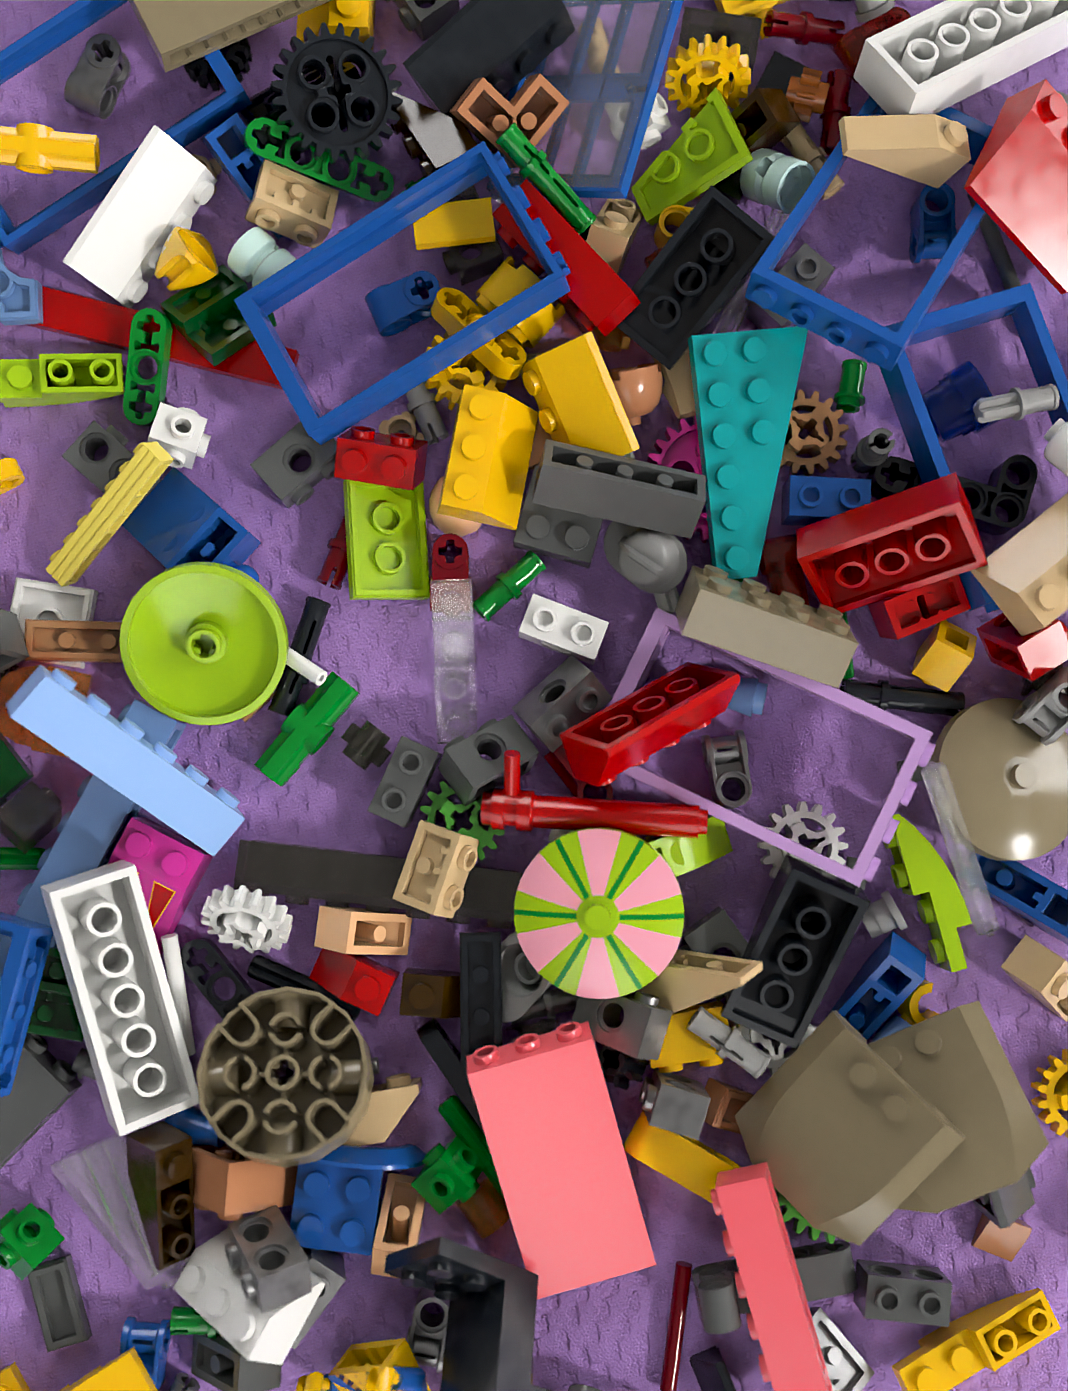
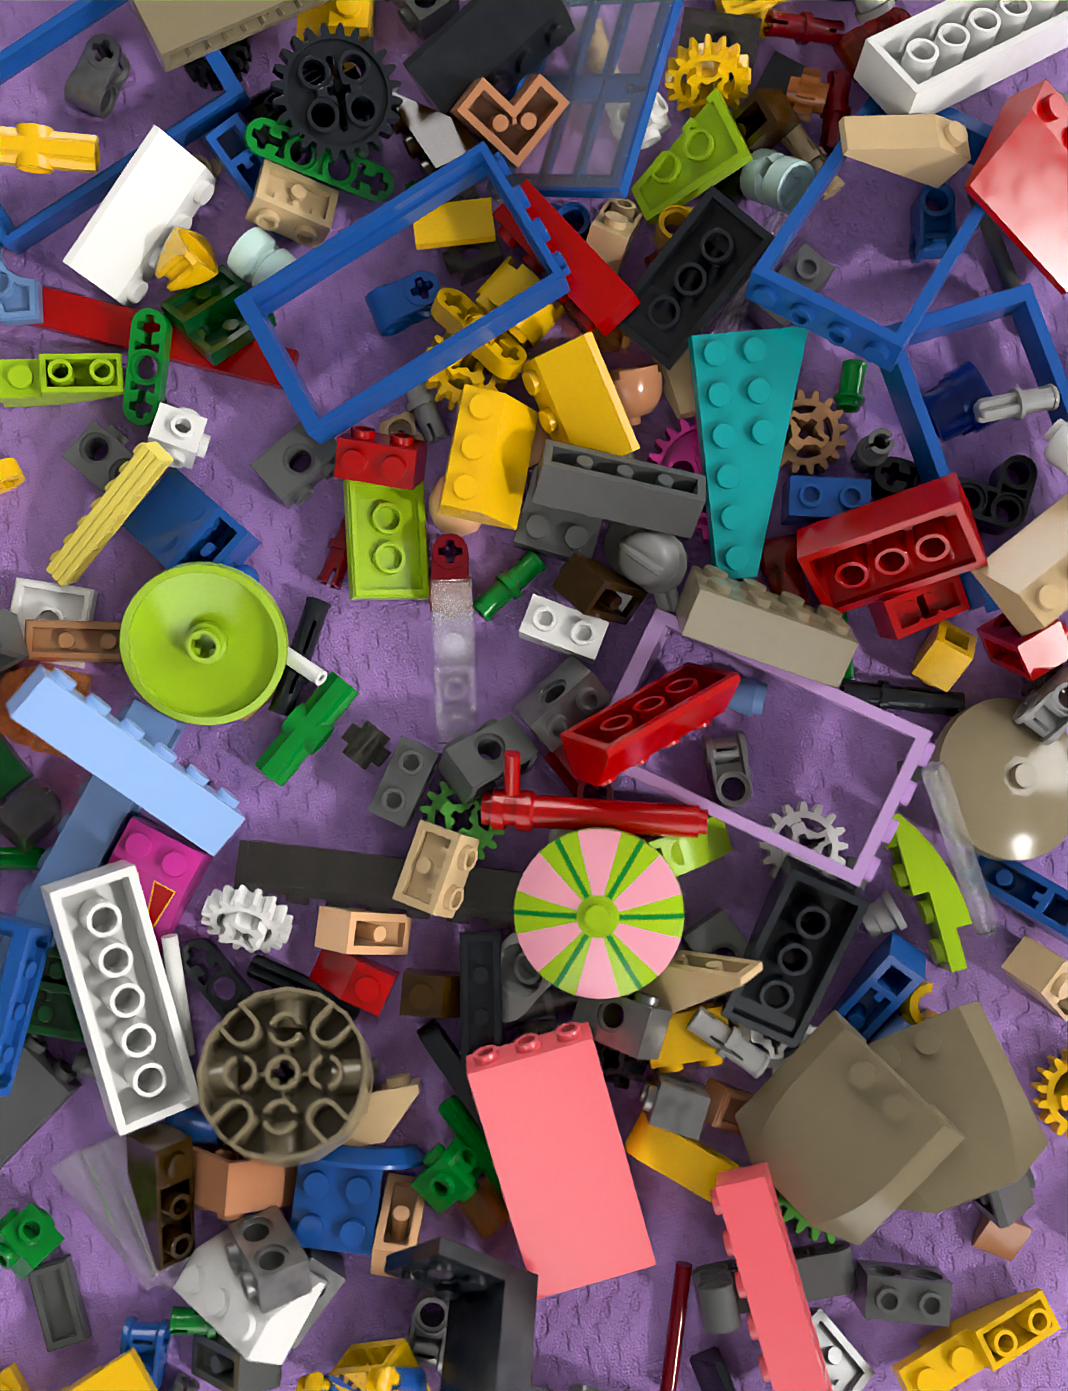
green pin [495,122,597,234] -> none
none -> dark brown slope [552,553,648,625]

